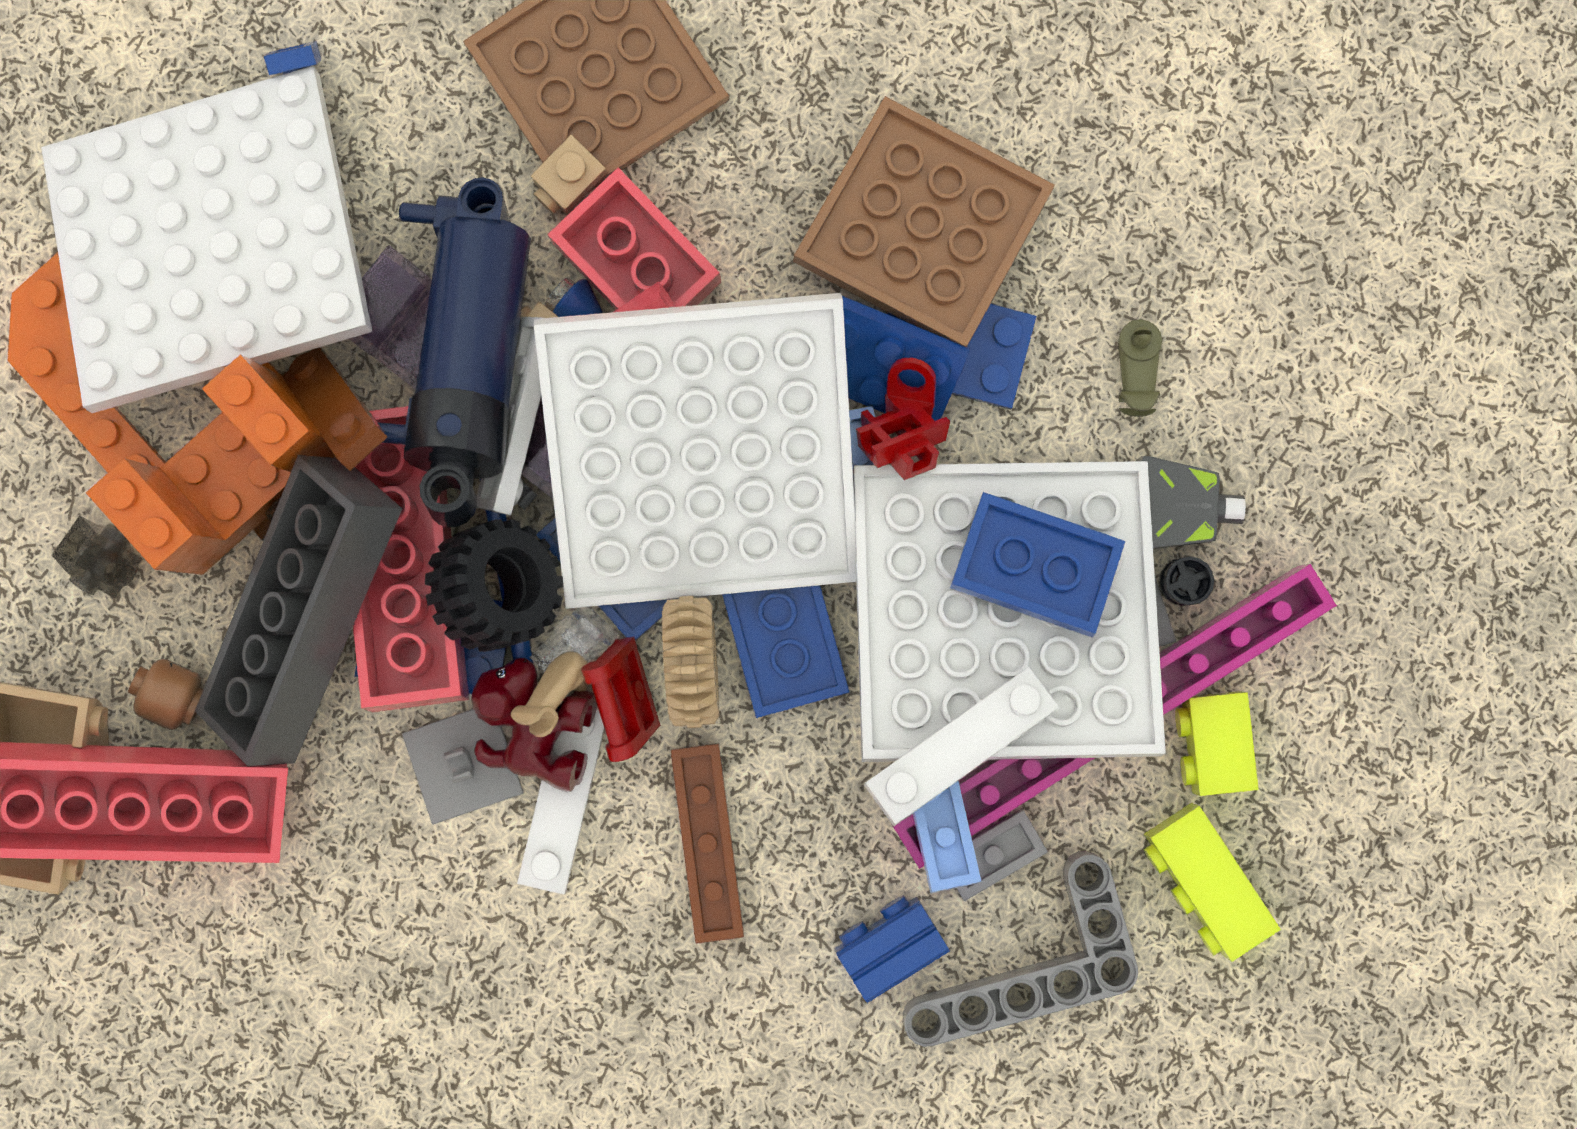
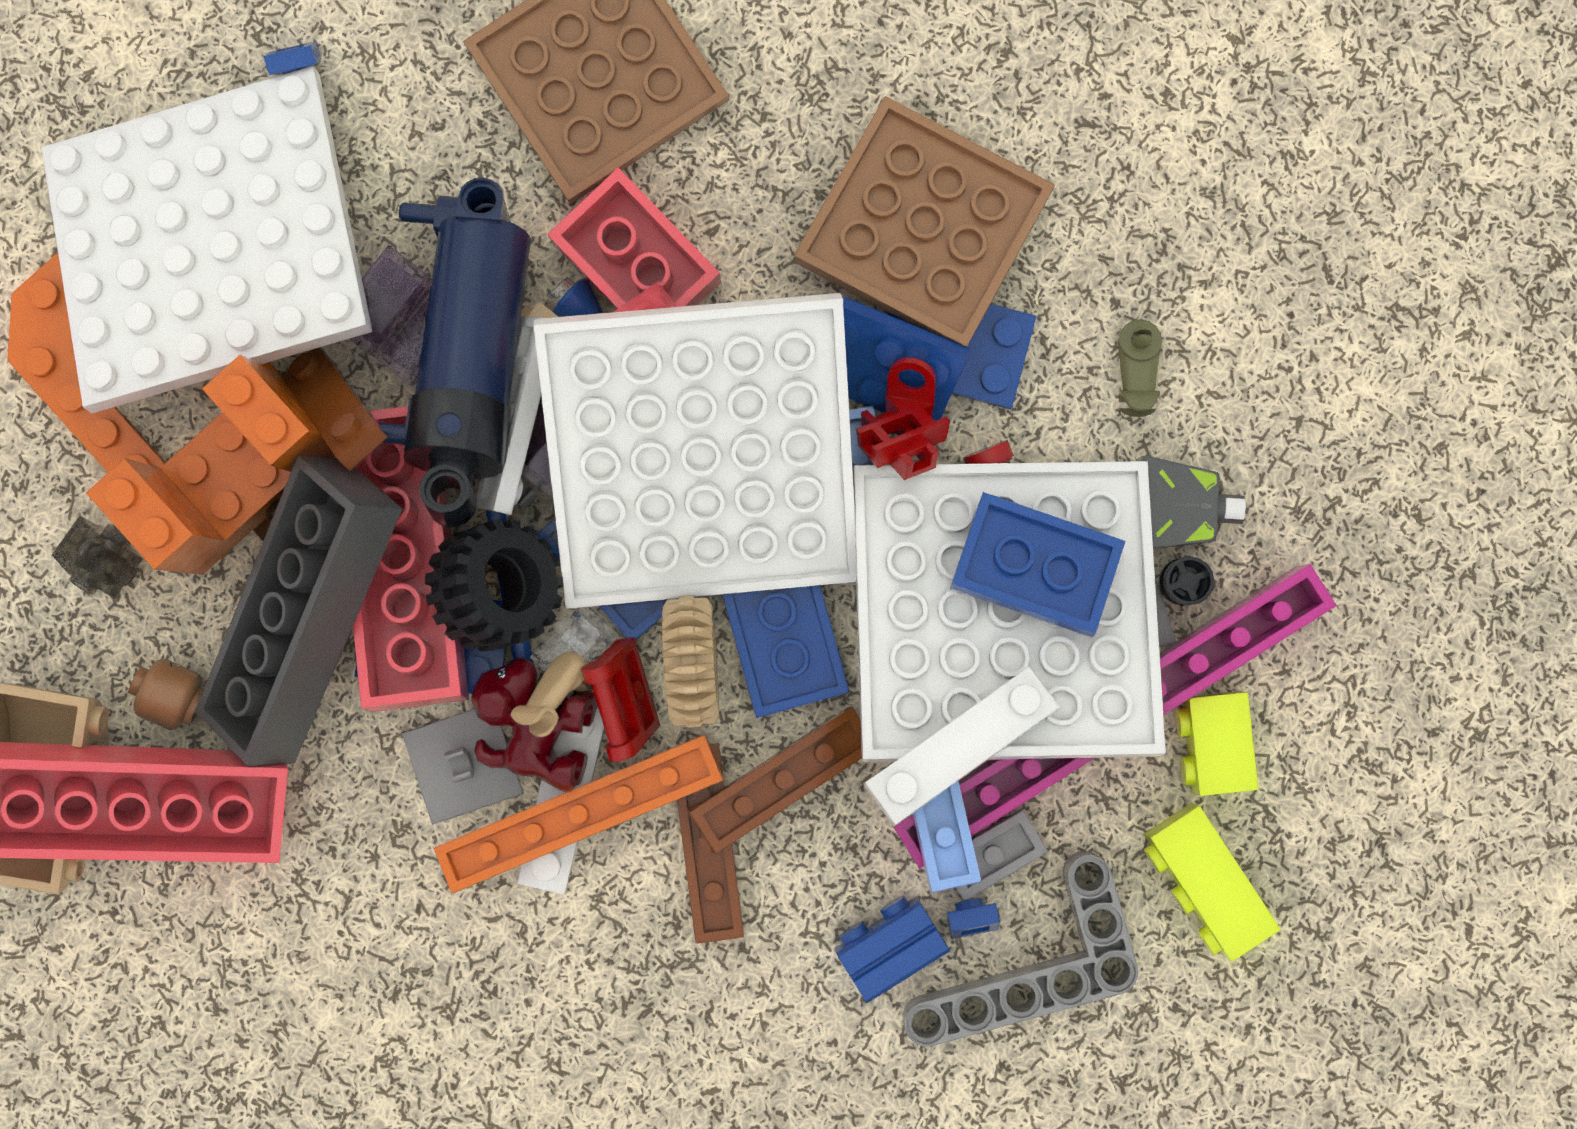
tan bracket [531,135,607,215] -> none
none -> orange plate [434,735,725,894]
none -> dark orange plate [687,707,862,854]
none -> blue plate [947,899,1000,939]
none -> red tile [963,440,1014,464]

